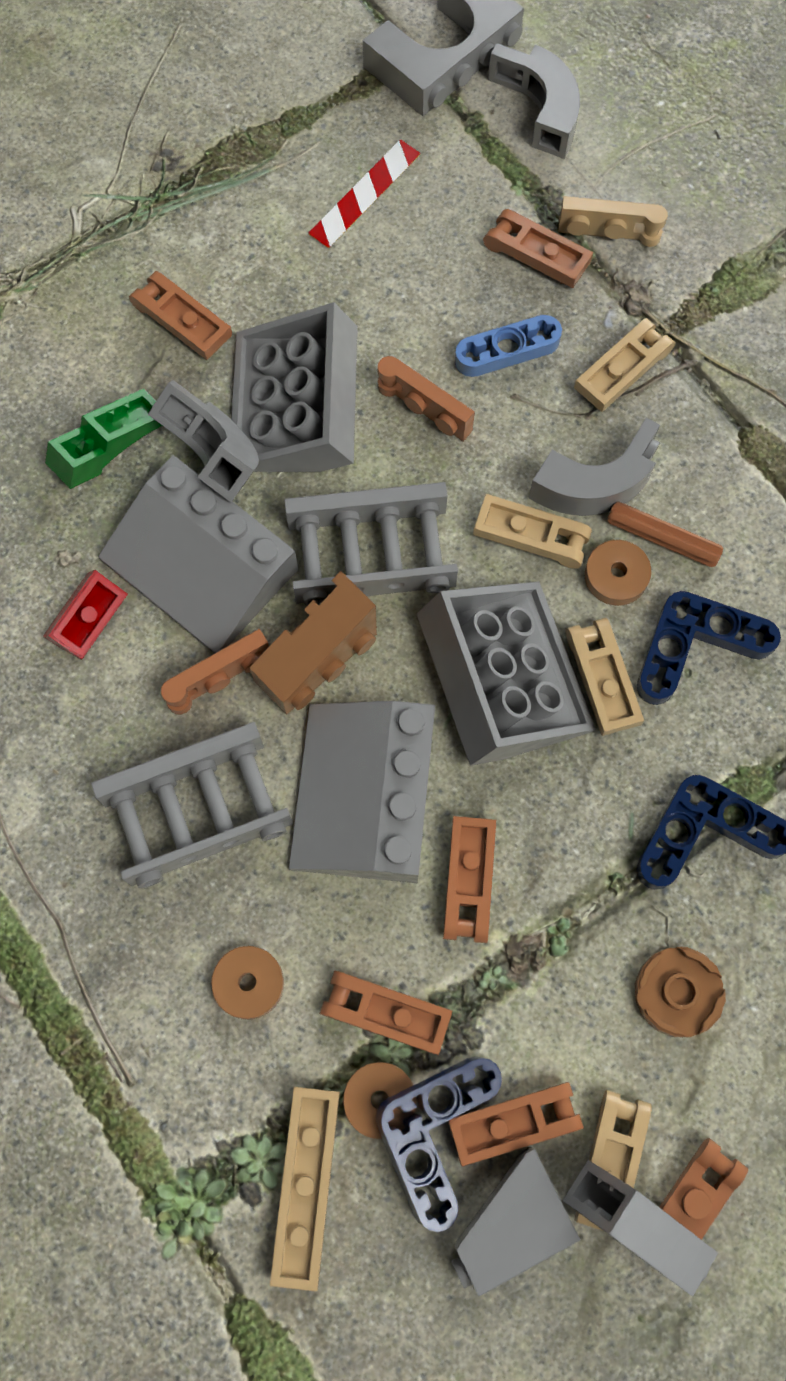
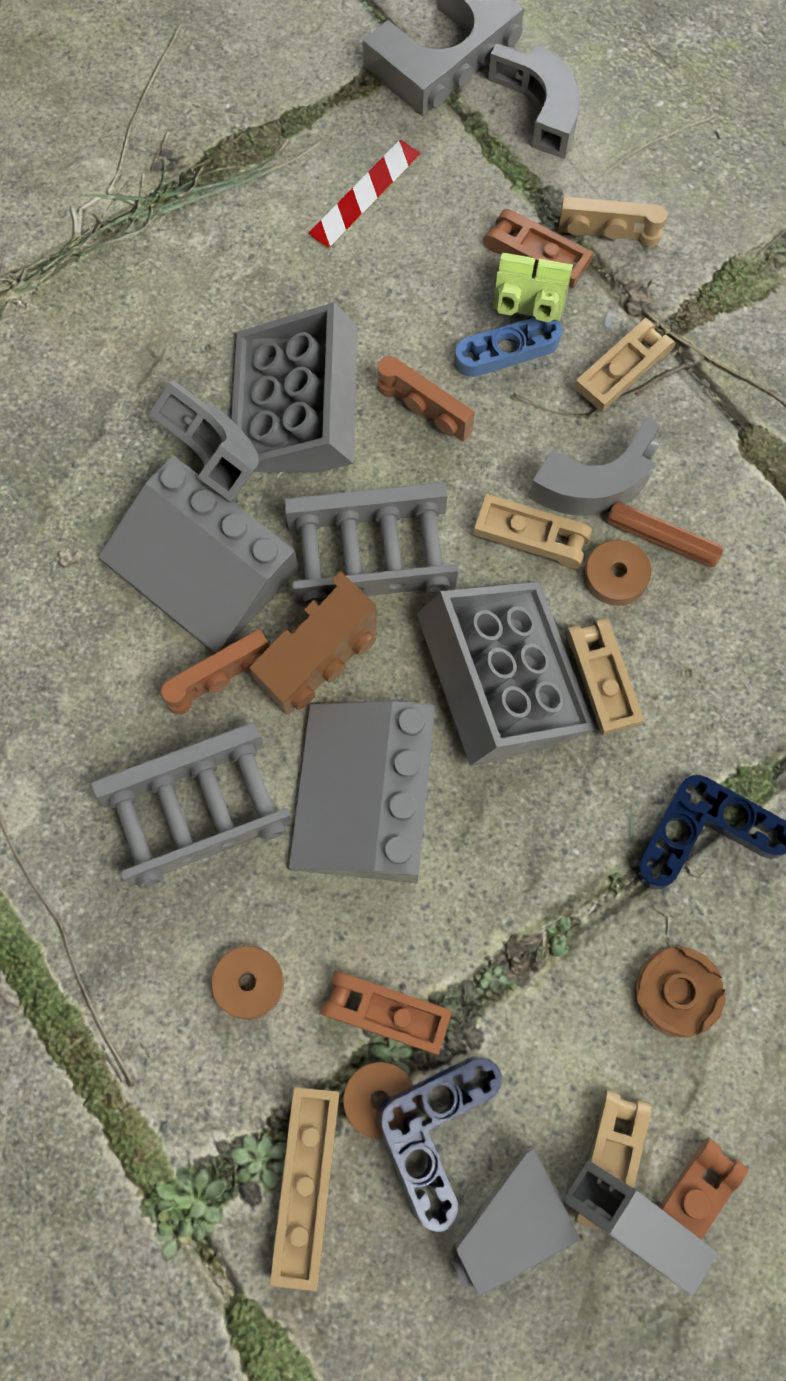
red slope [43,570,128,660] -> none
green slope [45,388,163,489] -> none
nougat plate [129,271,233,360] -> none
nougat plate [443,816,496,943] -> none
nougat plate [448,1082,584,1167] -> none
dark blue beam [637,591,781,705] -> none
none -> yellowish green hips [492,252,573,322]

